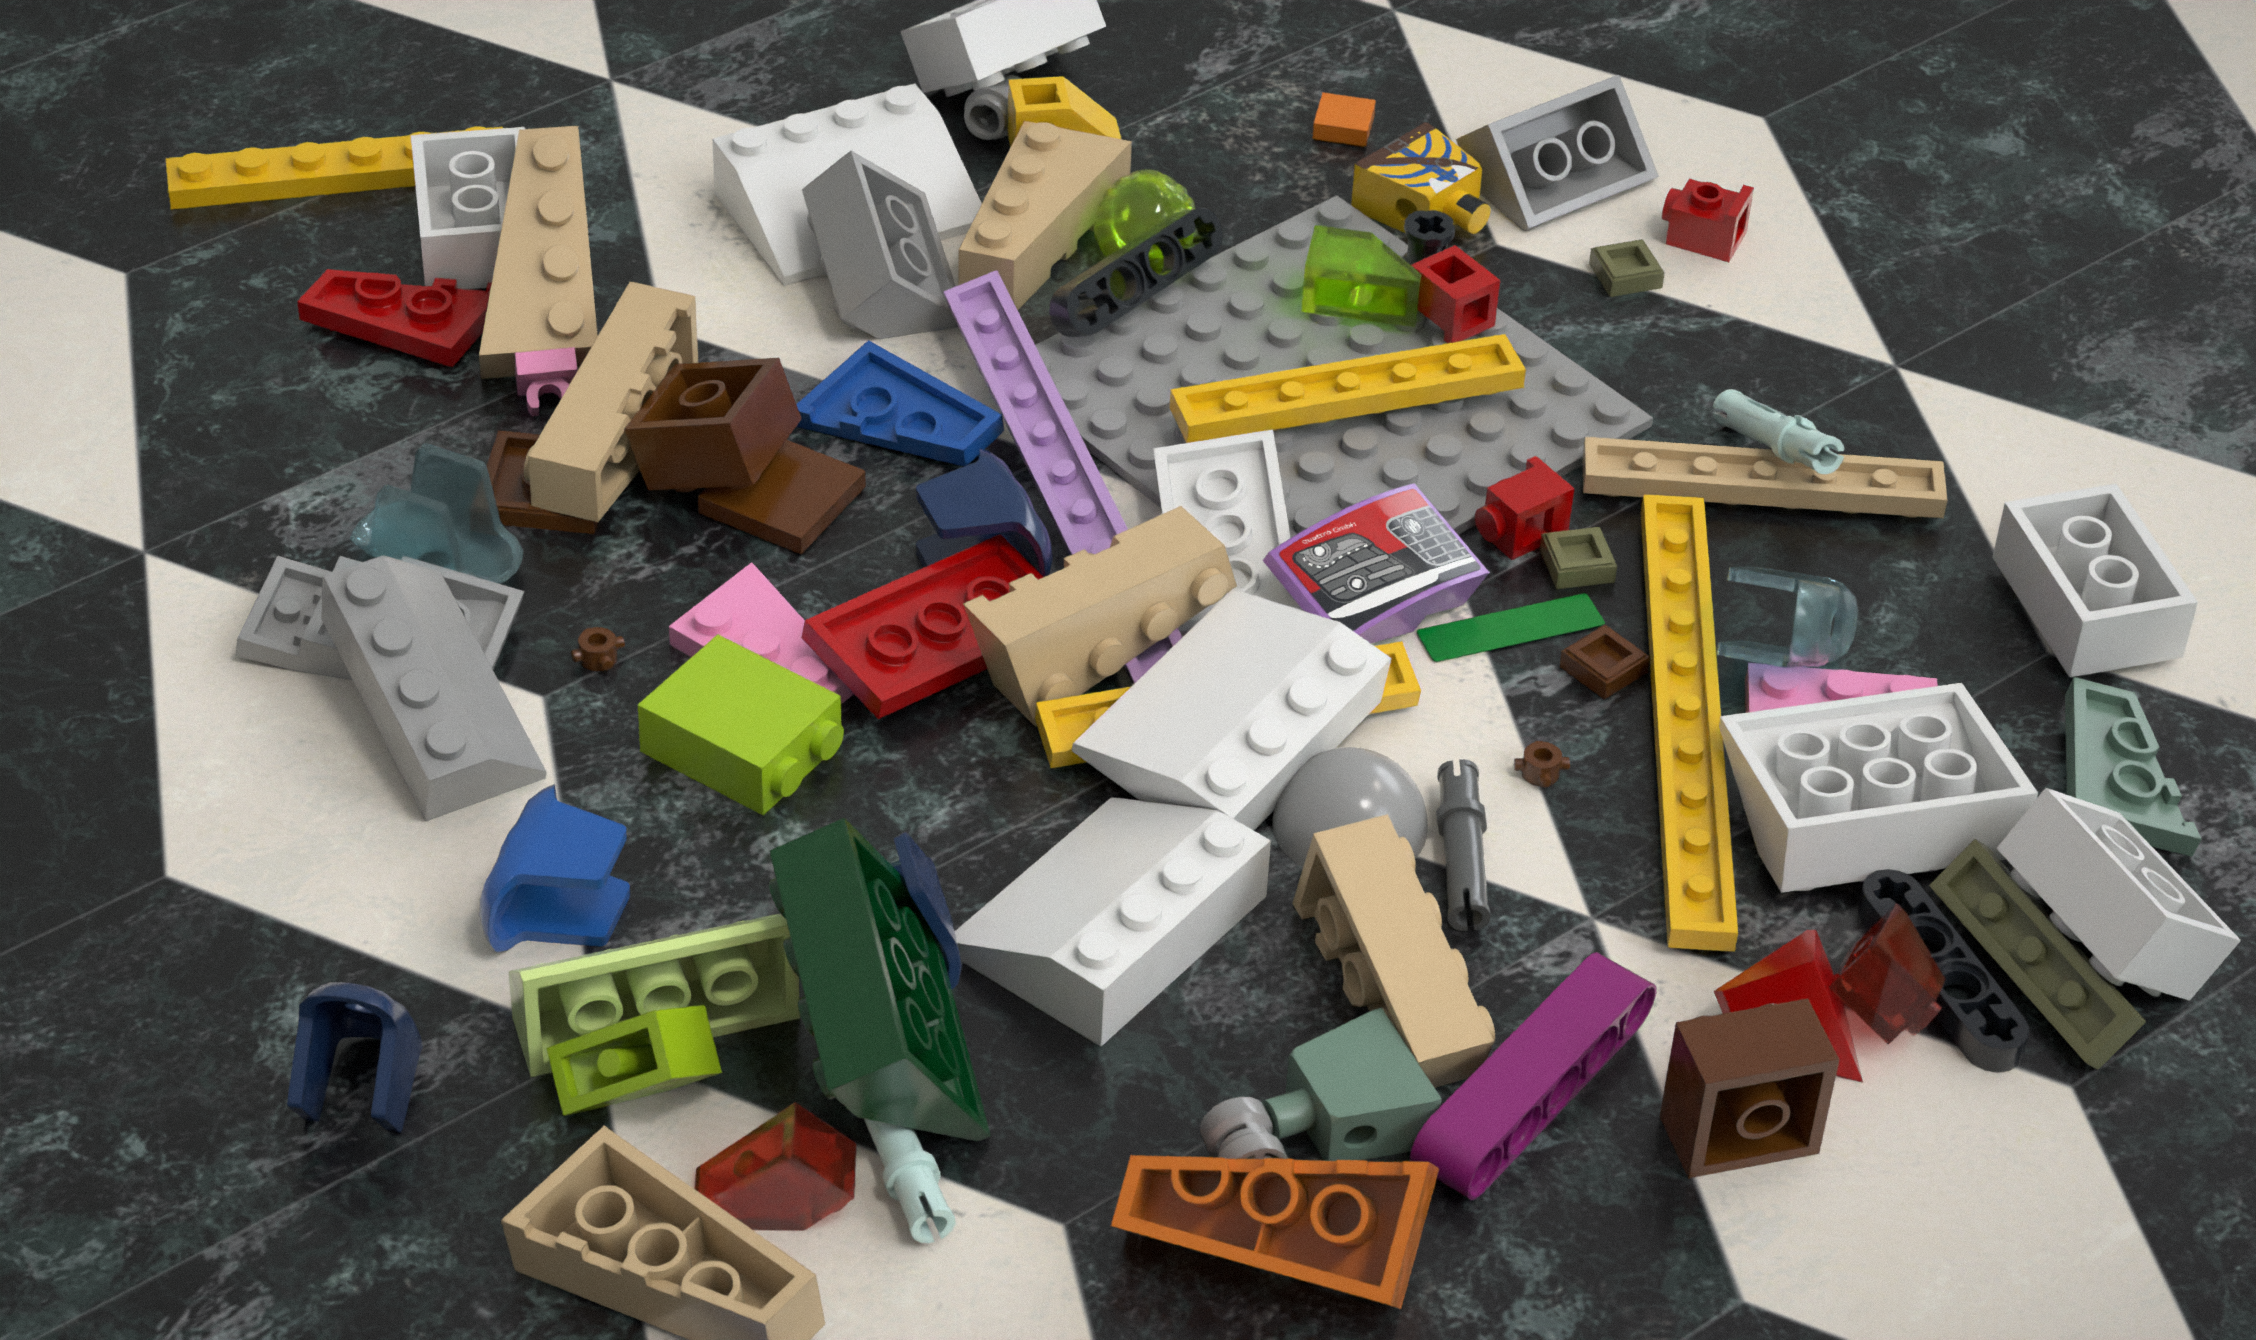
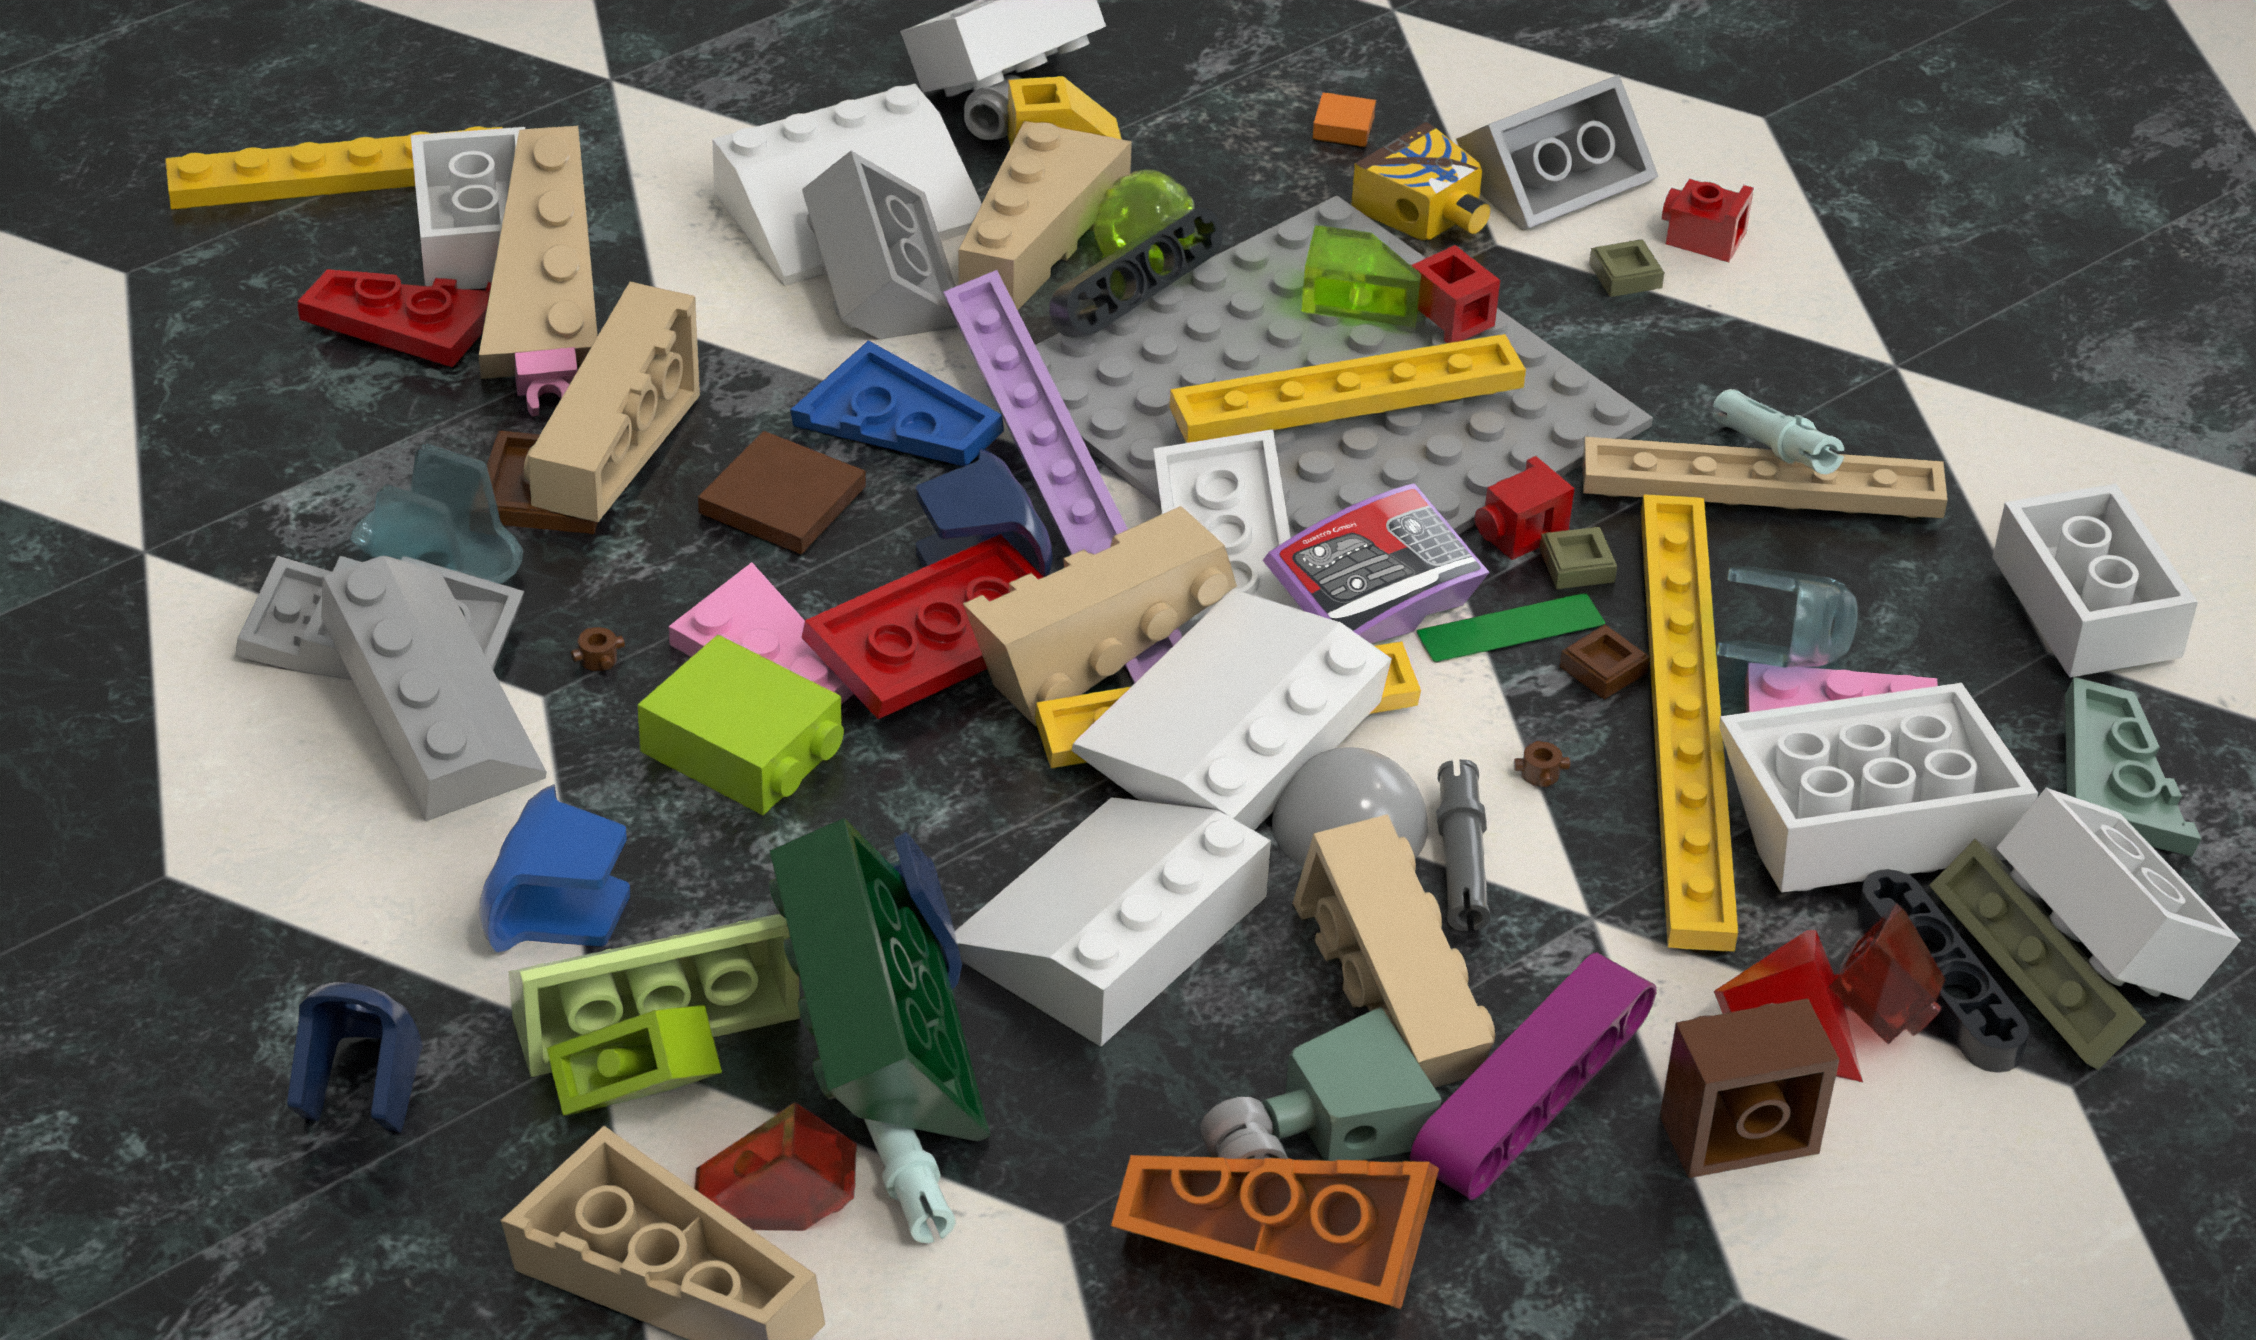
reddish brown brick [624,357,802,493] -> none
black bush [1400,210,1455,281] -> none

